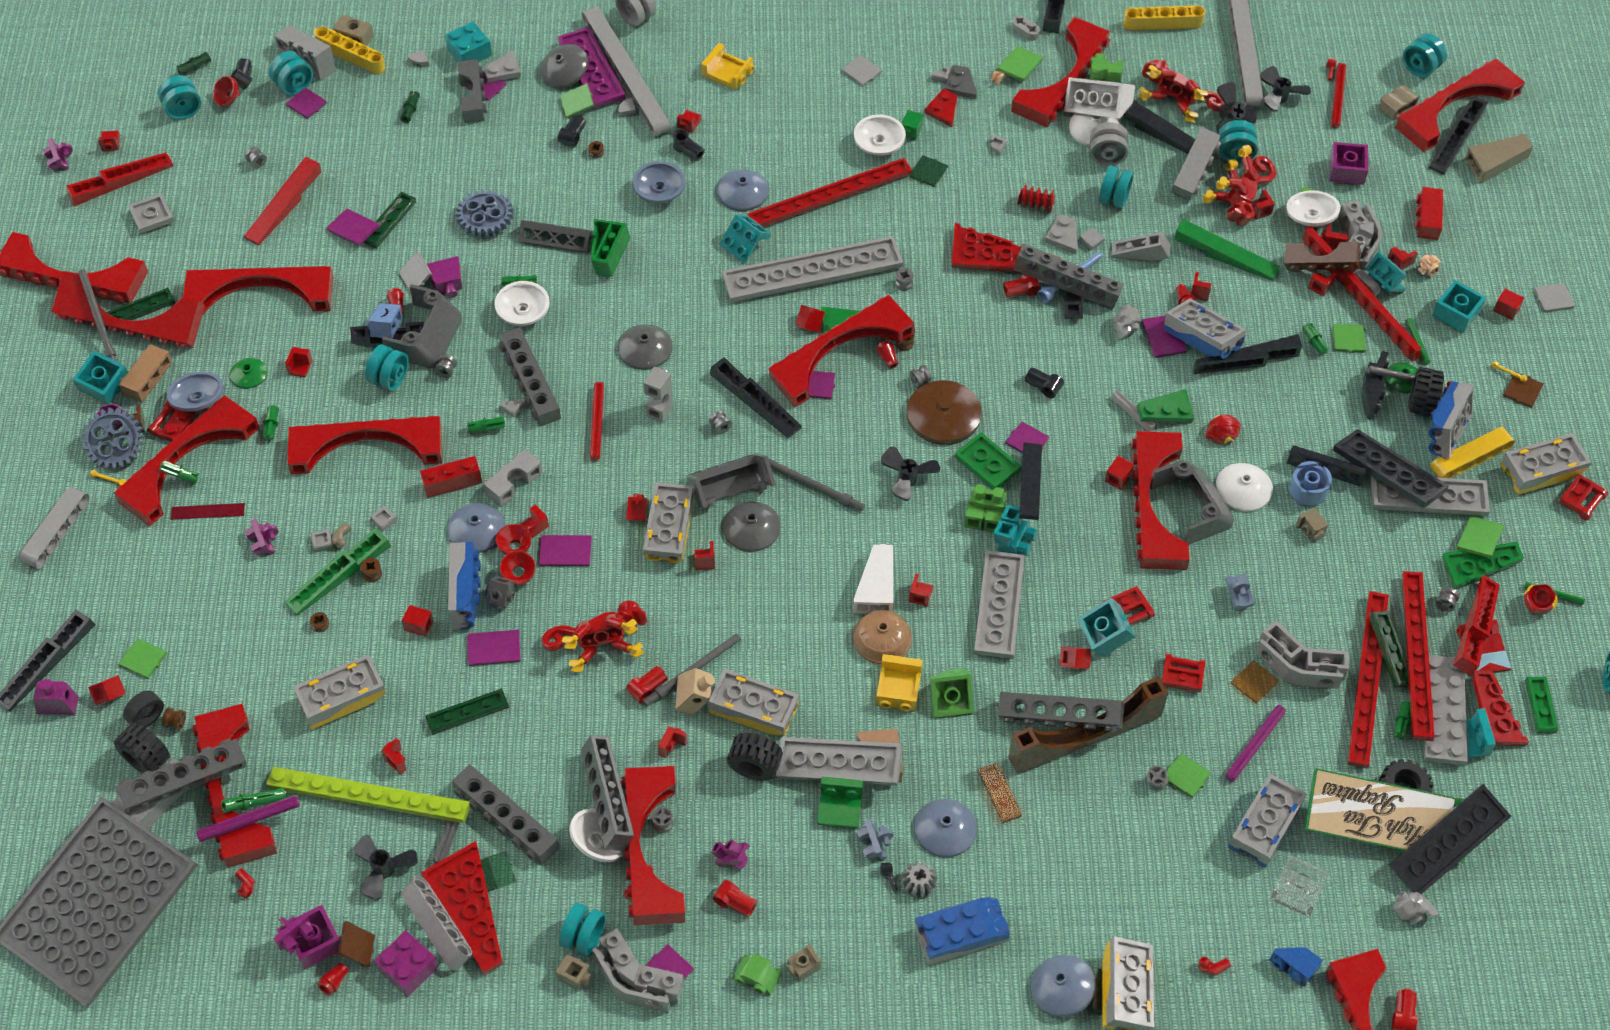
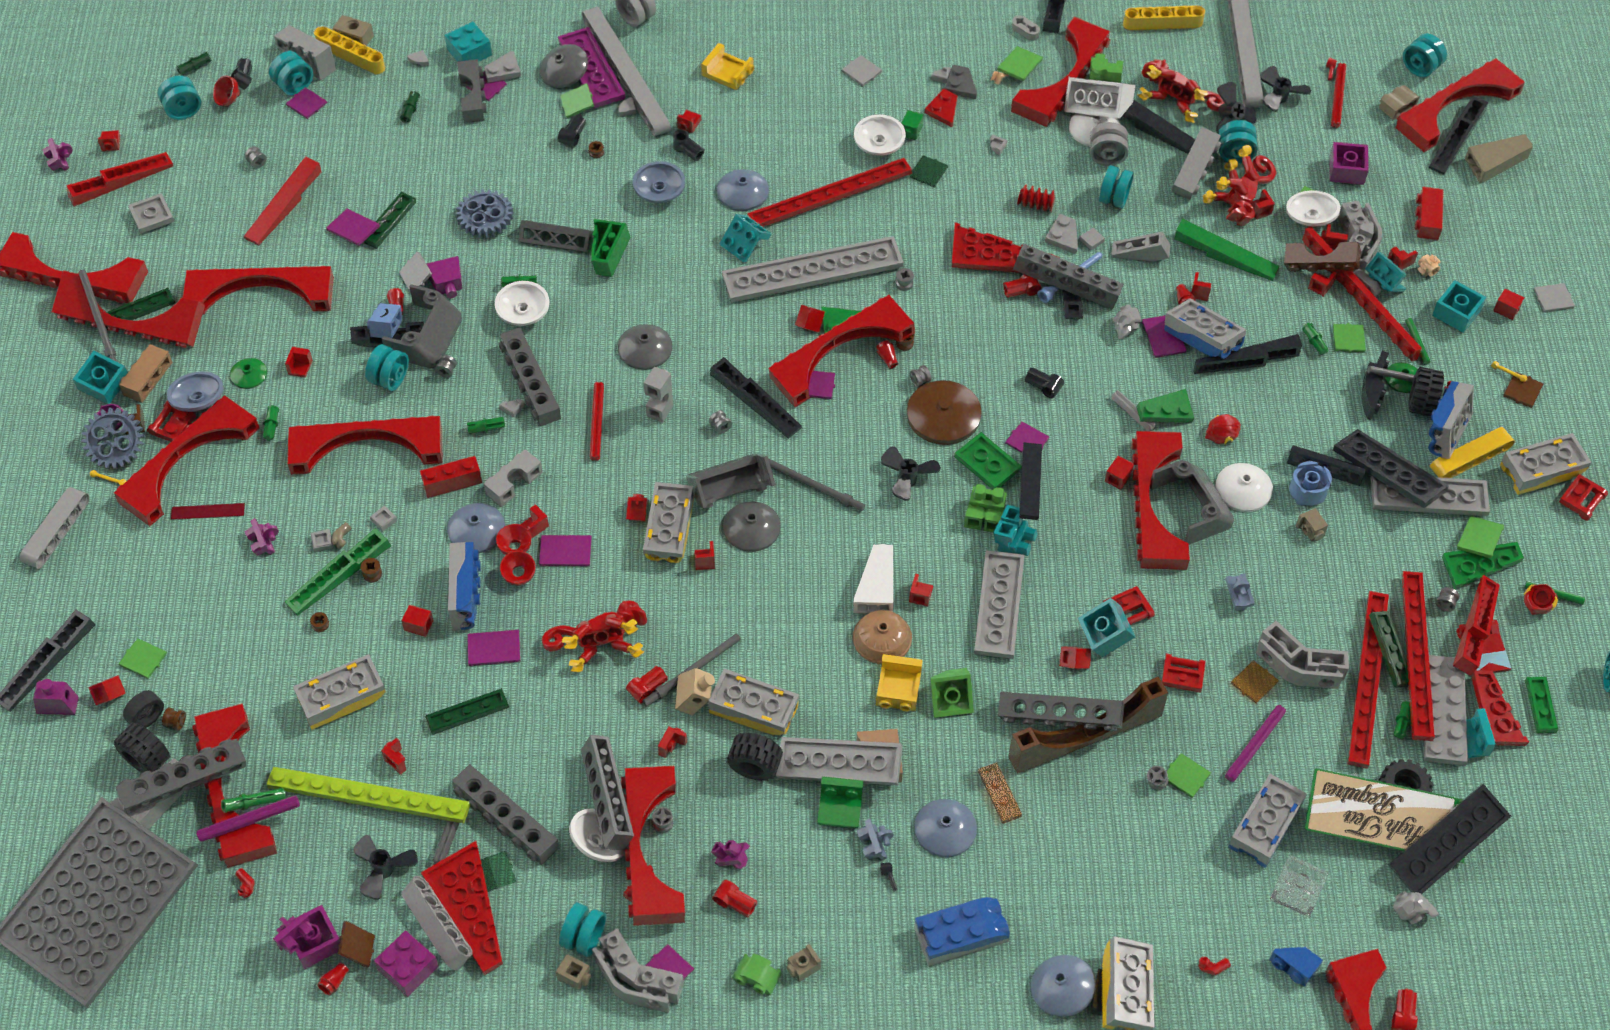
green axle [160,461,199,484] -> none
dark grey brick [485,576,515,608] -> none
light grey gear [902,861,938,898] -> none

